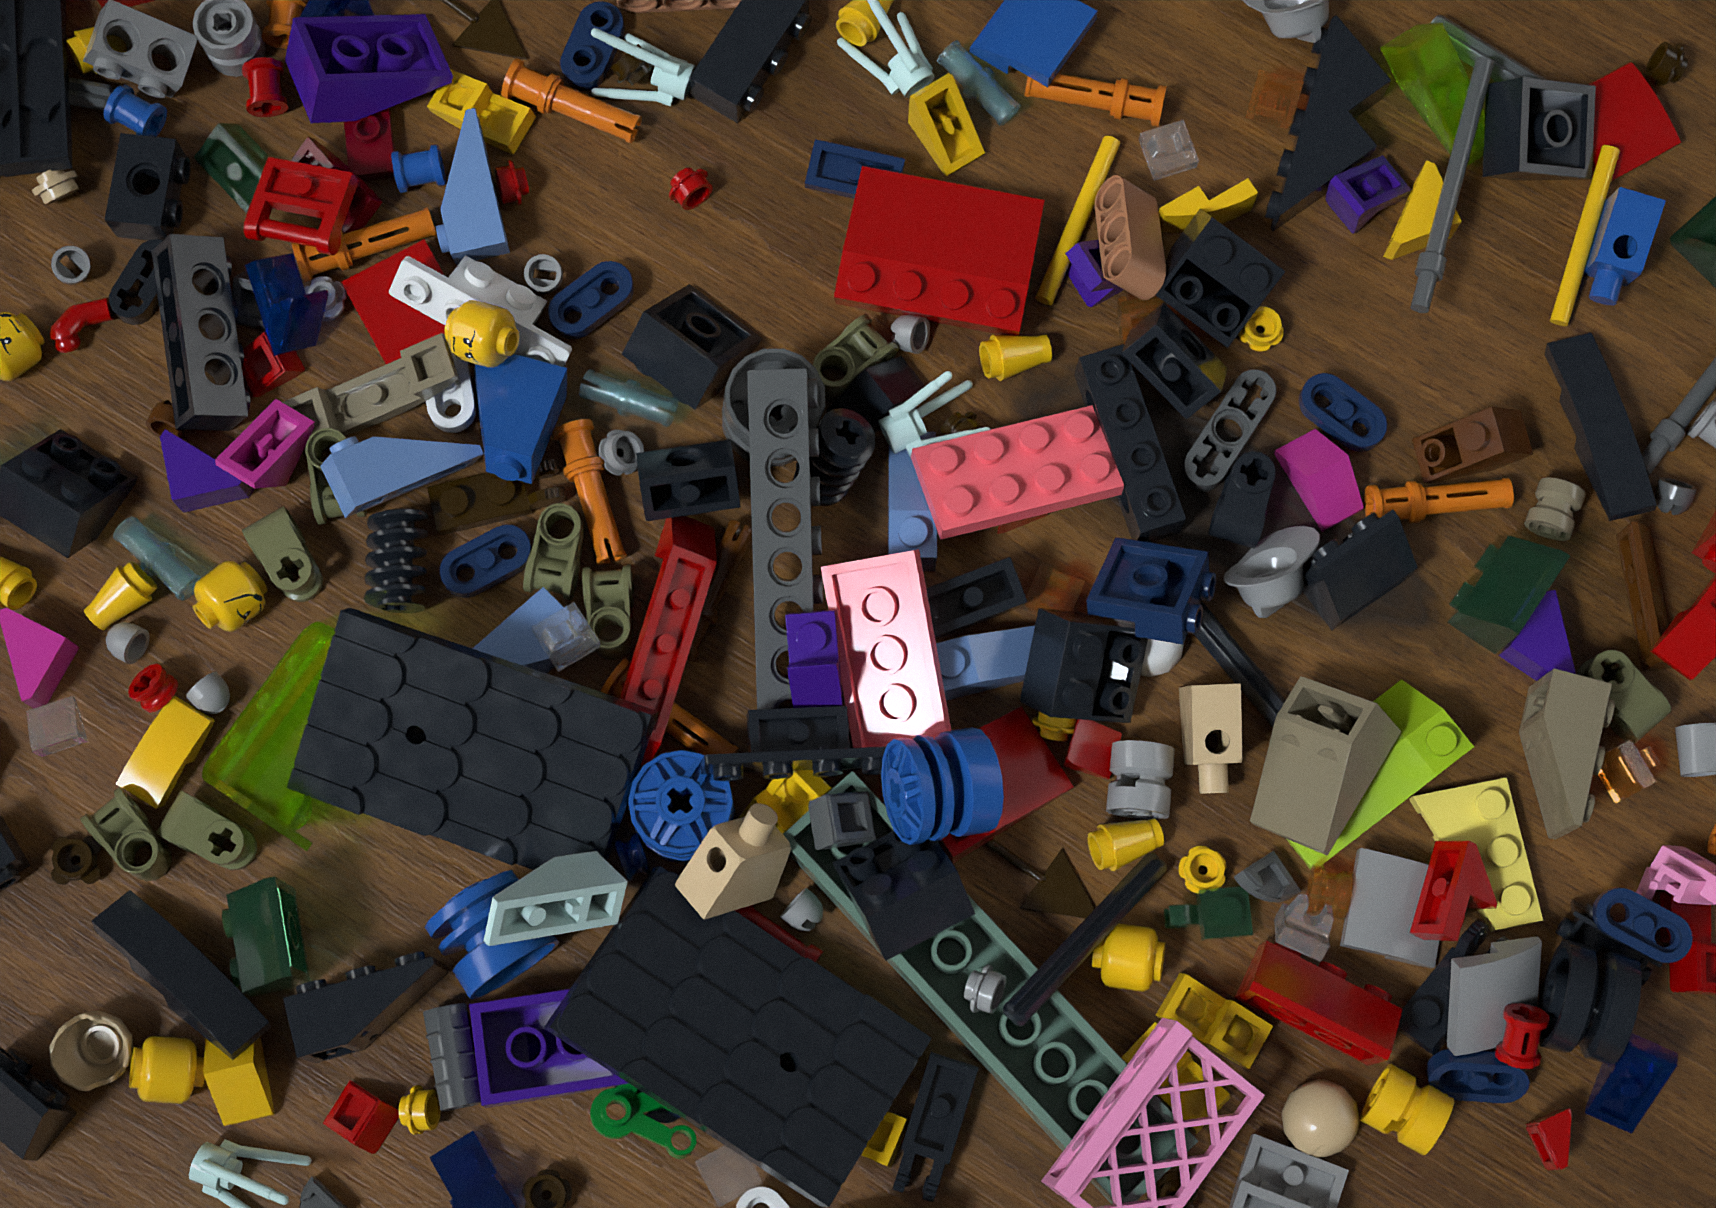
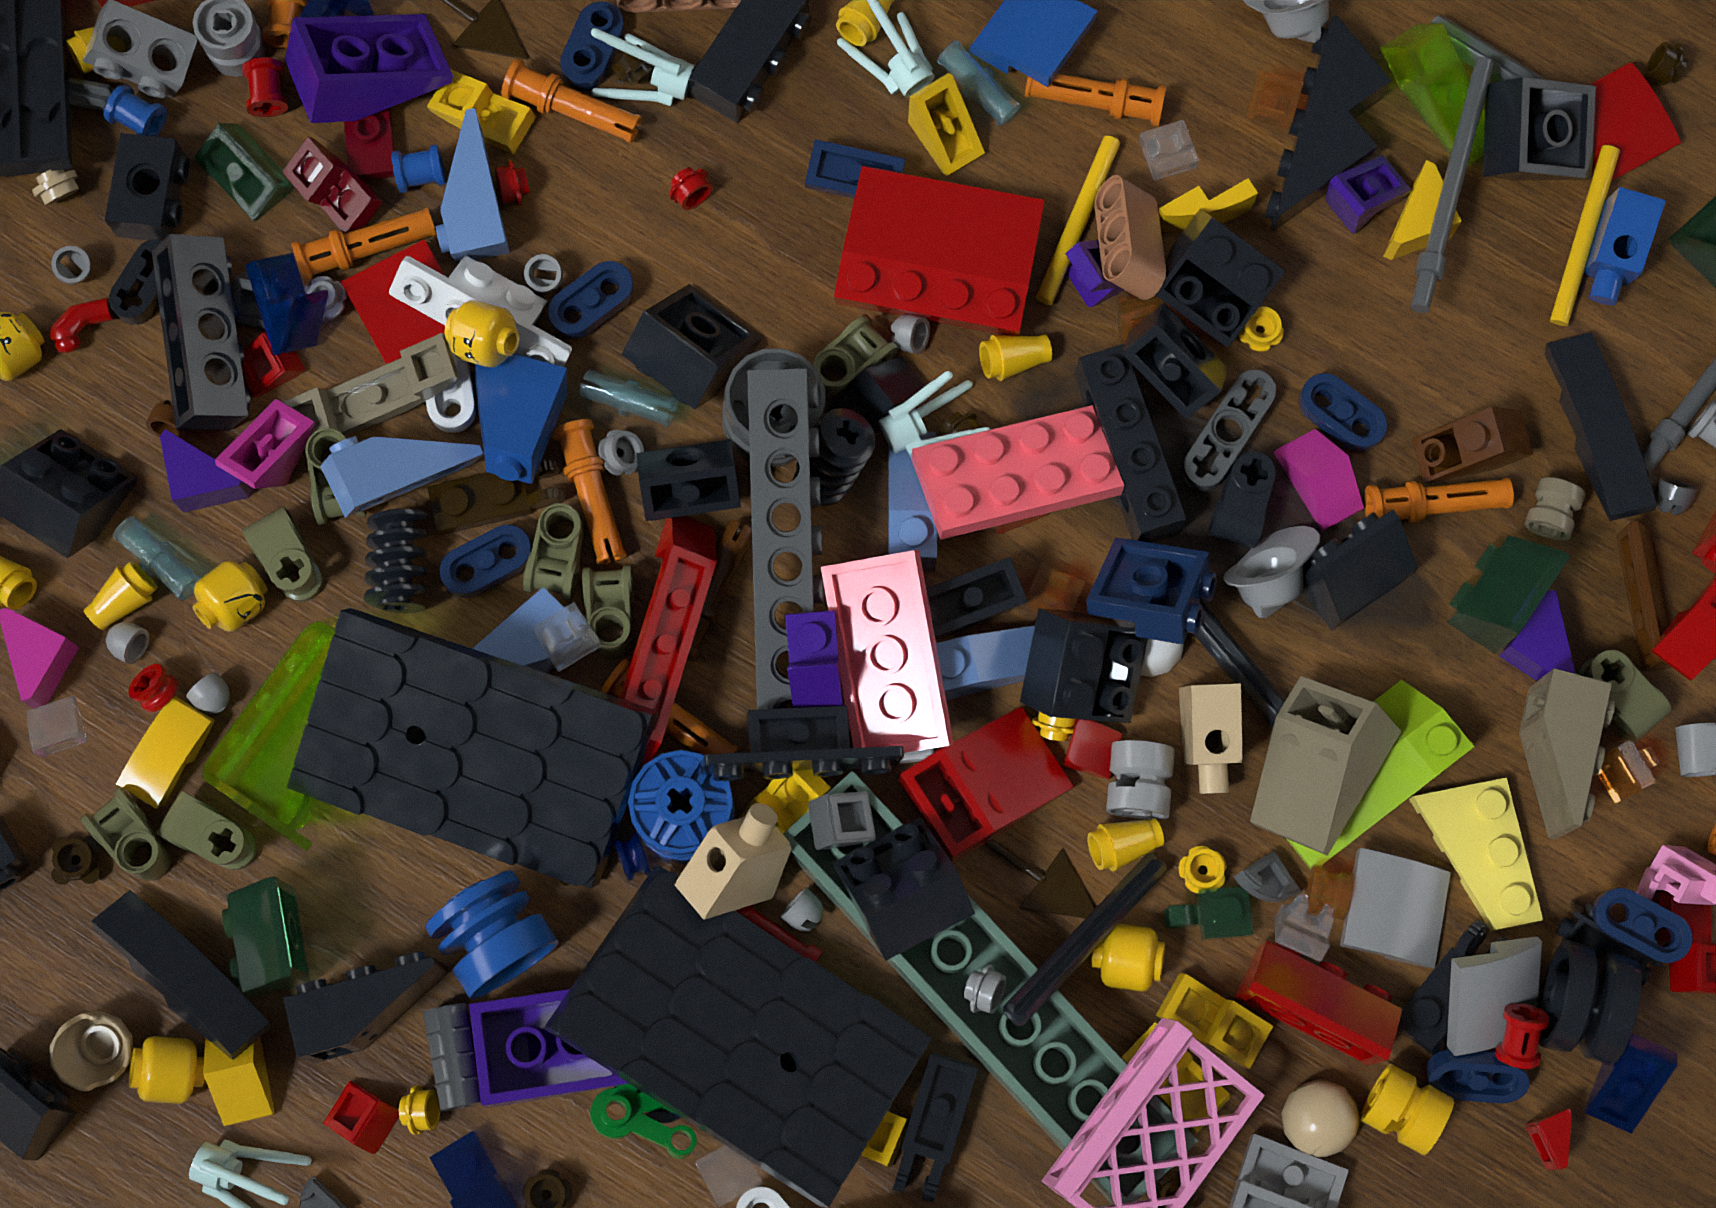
red plate [243,157,359,256] -> none
light aqua slope [483,851,628,946] -> none
blue wheel [881,727,1004,845] -> none
red slope [1410,841,1497,941] -> none

